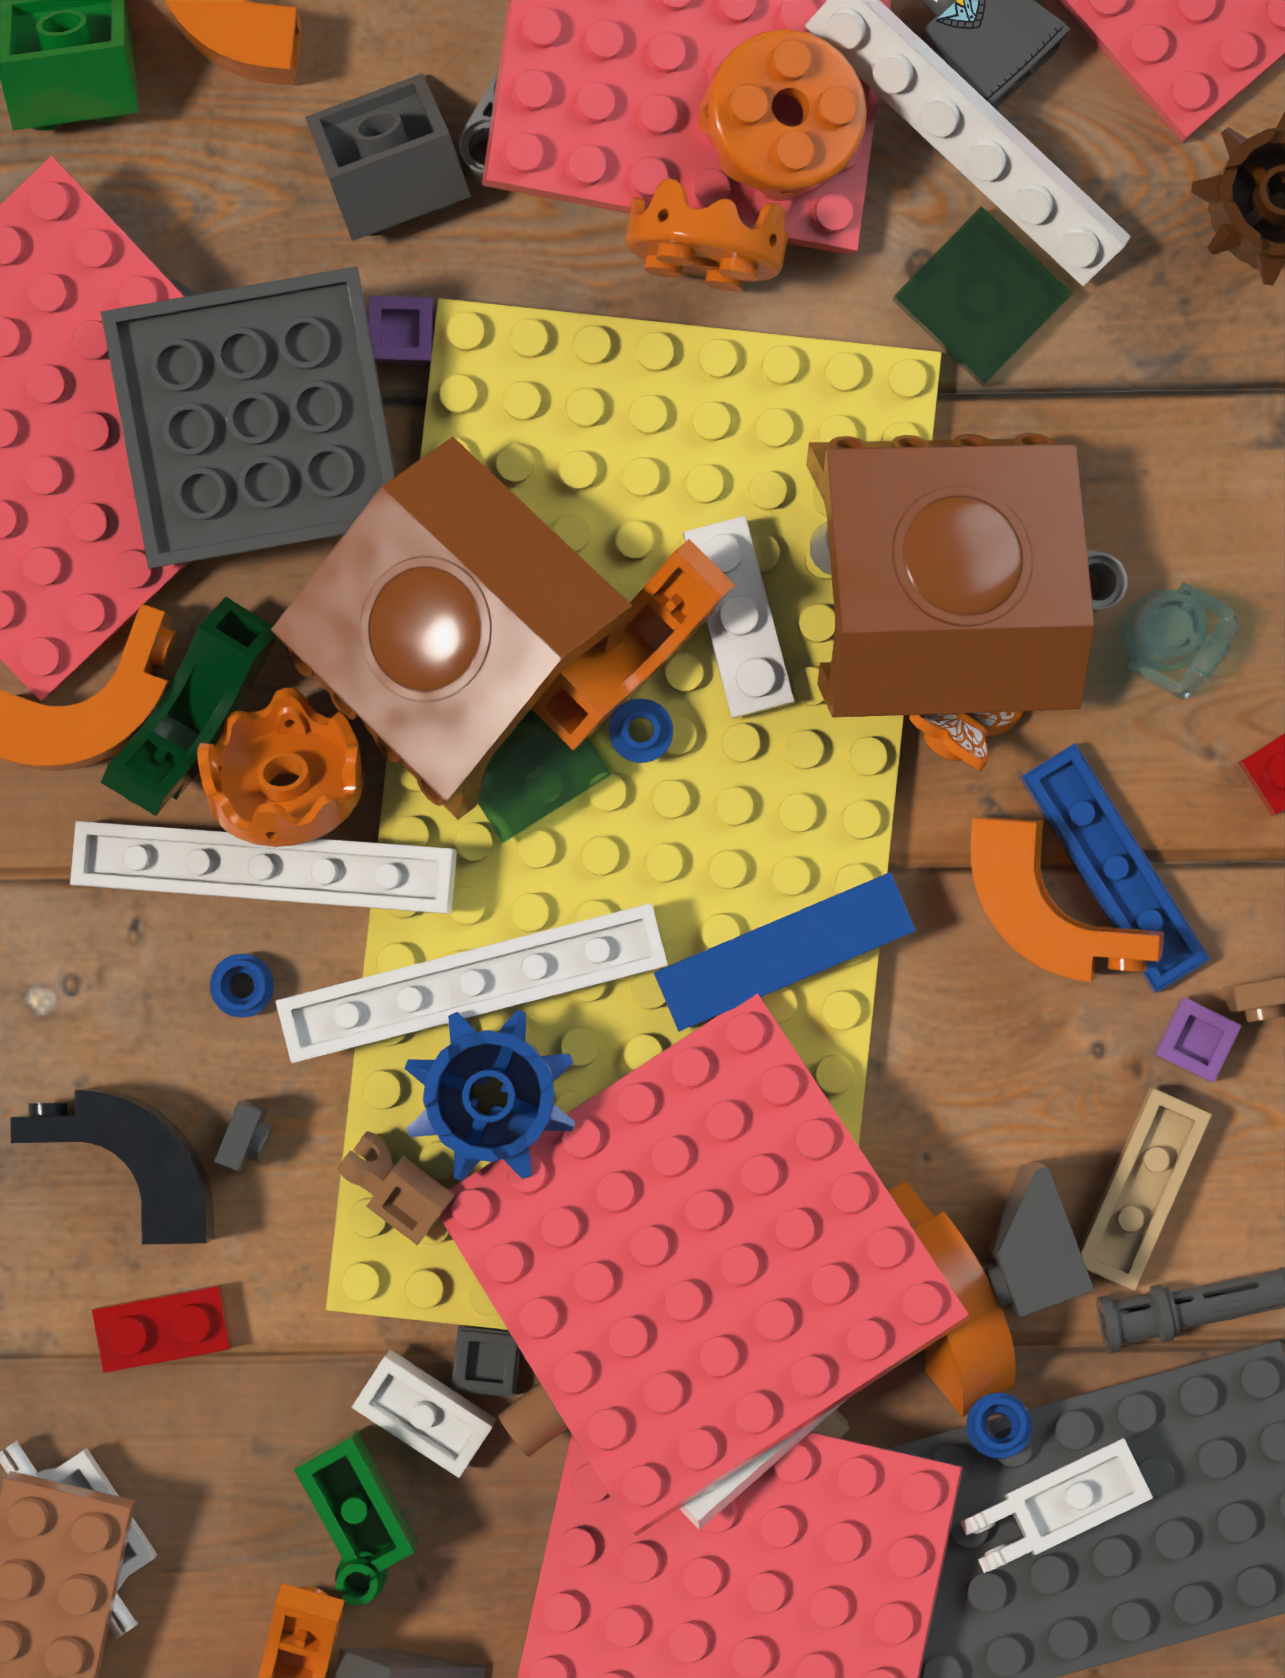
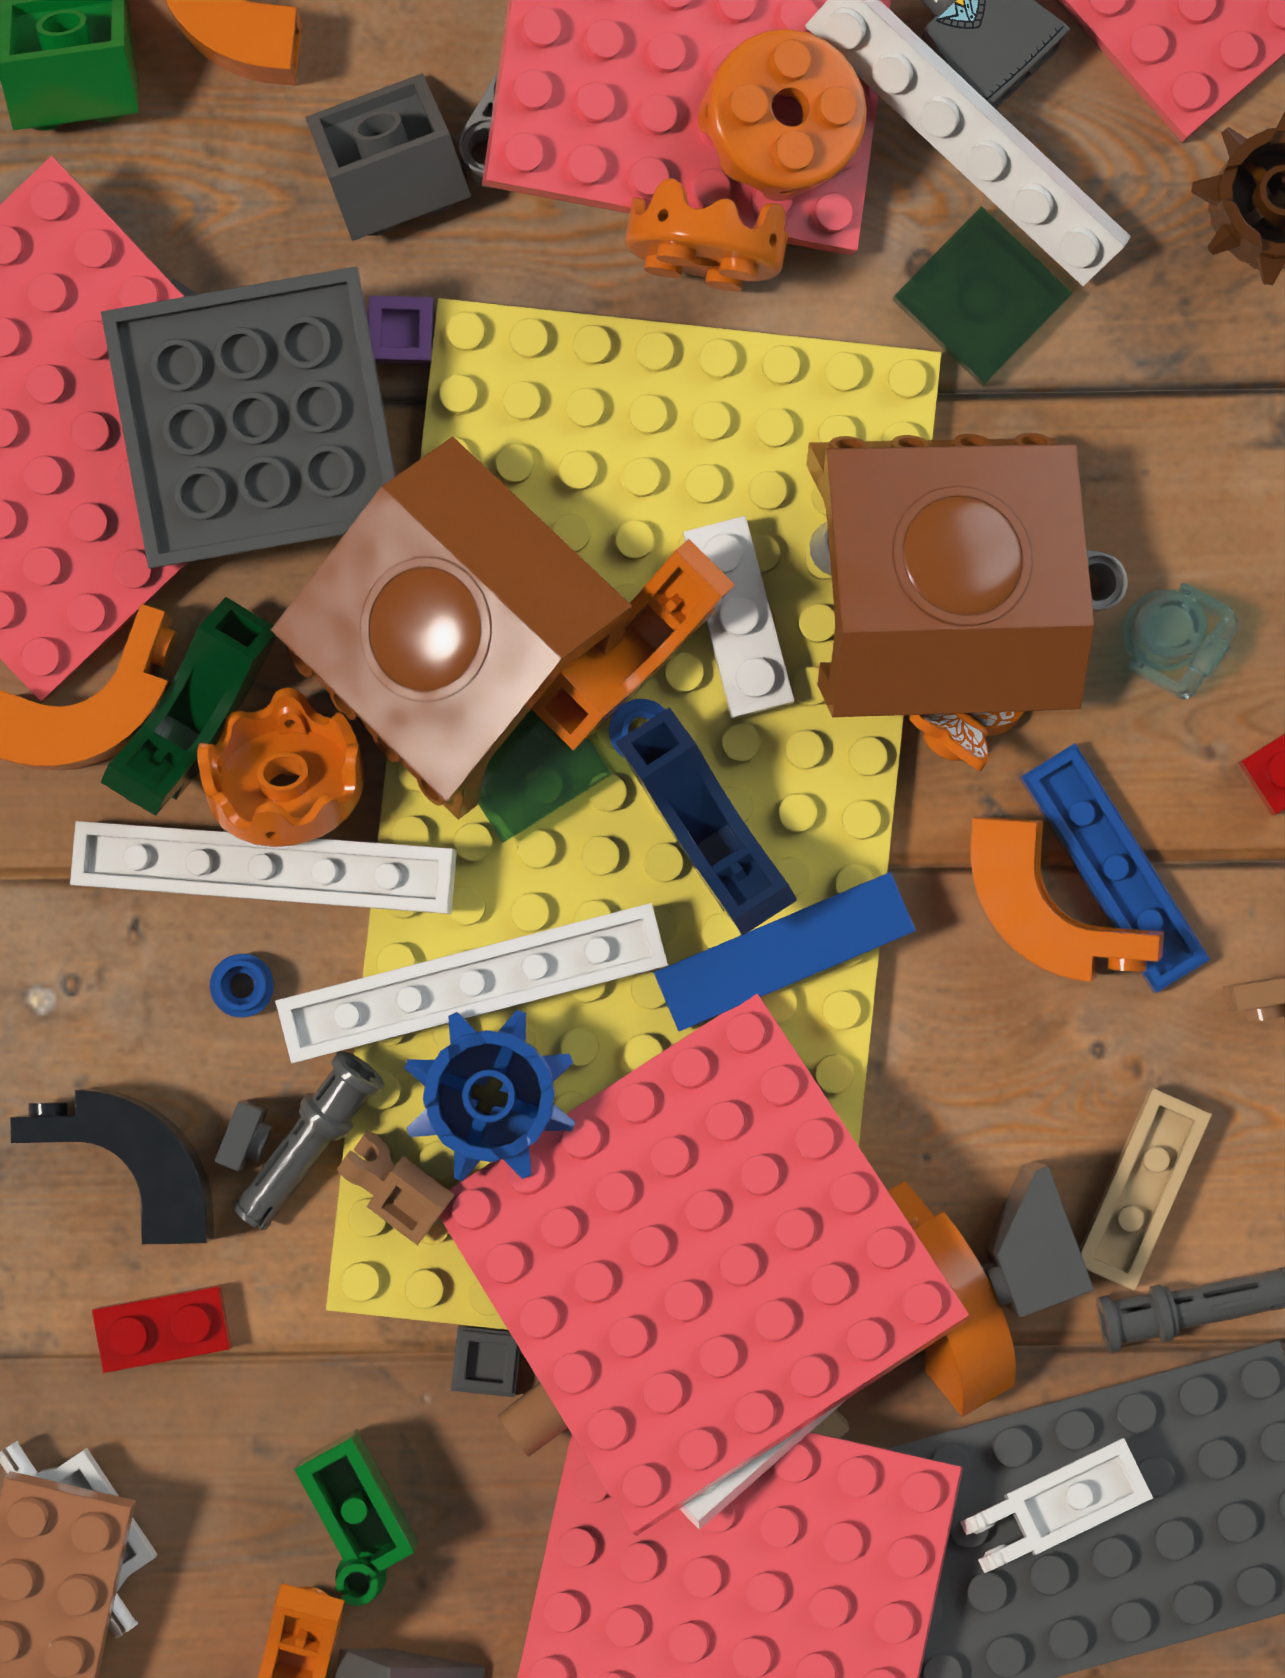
white plate [351,1349,497,1478] -> none
blue plate [966,1393,1032,1459] -> none
medium lavender plate [1153,997,1242,1083] -> none
none -> dark grey pin [234,1051,384,1230]
none -> dark blue arch [615,707,797,936]

